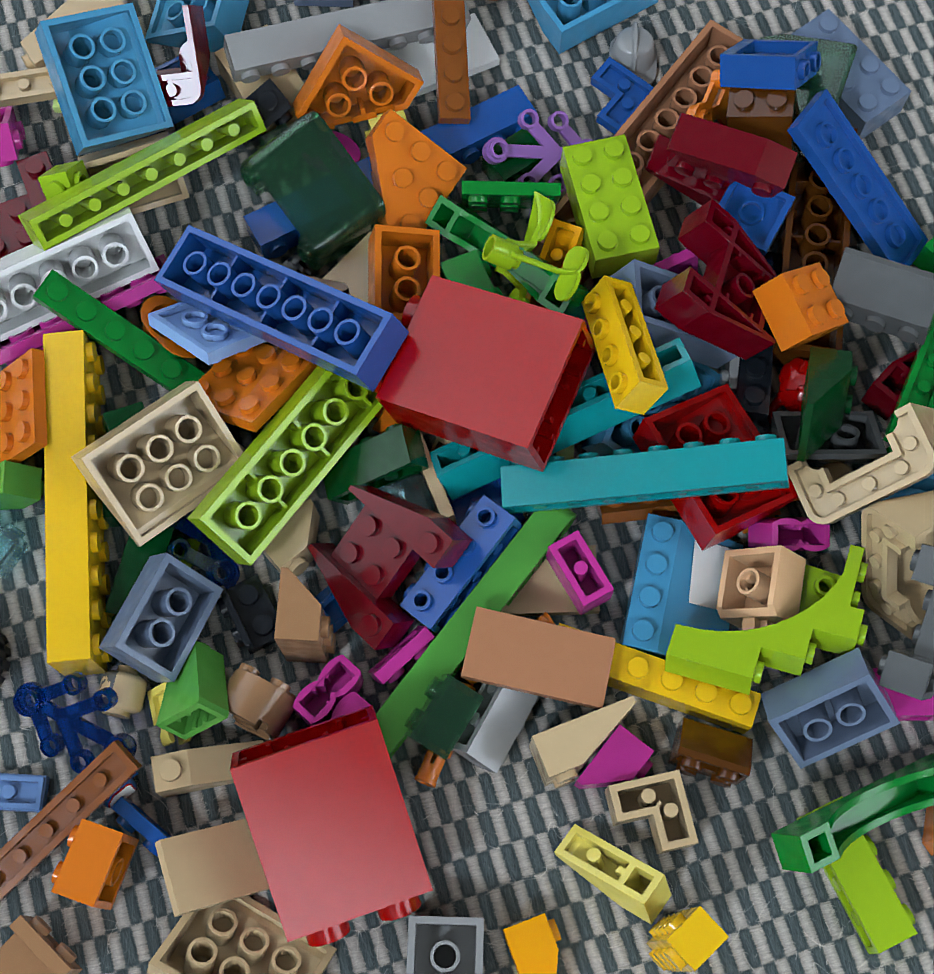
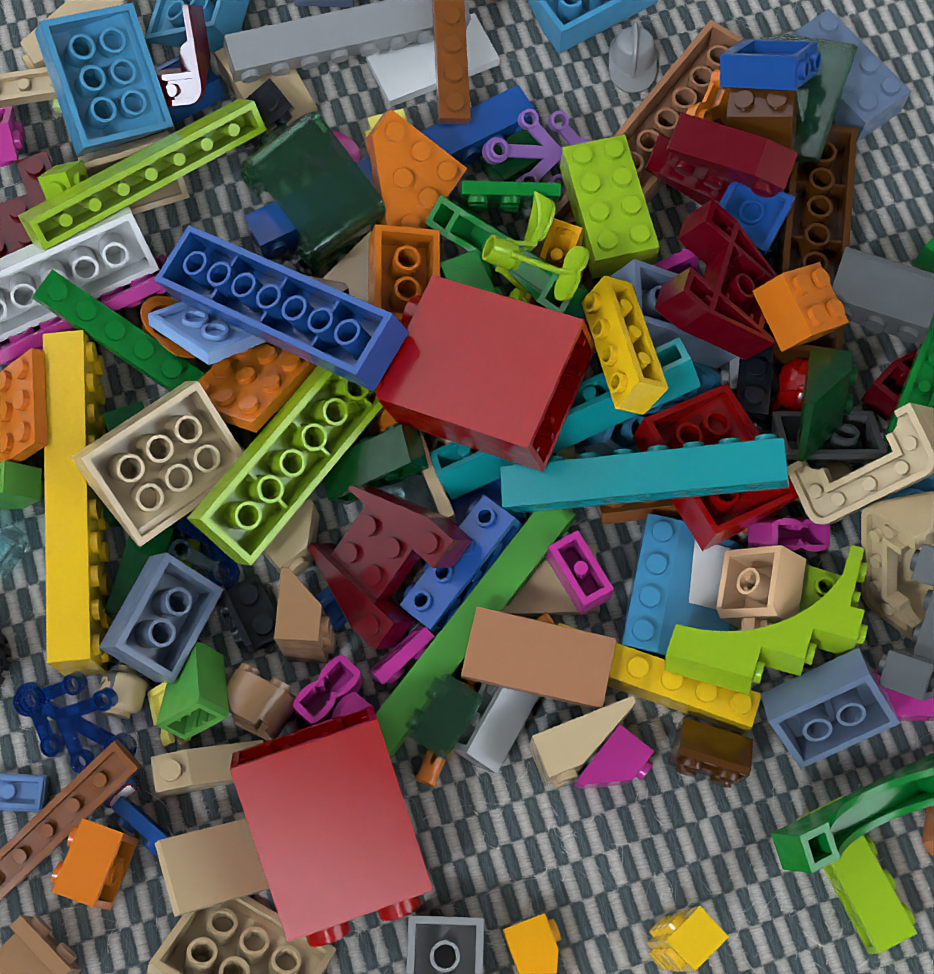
orange brick [293,24,424,132] -> none
light yellow slope [554,824,671,925] -> none
blue plate [590,57,654,135] -> none
tan brick [604,770,699,854] -> none
blue plate [787,88,928,266] -> none

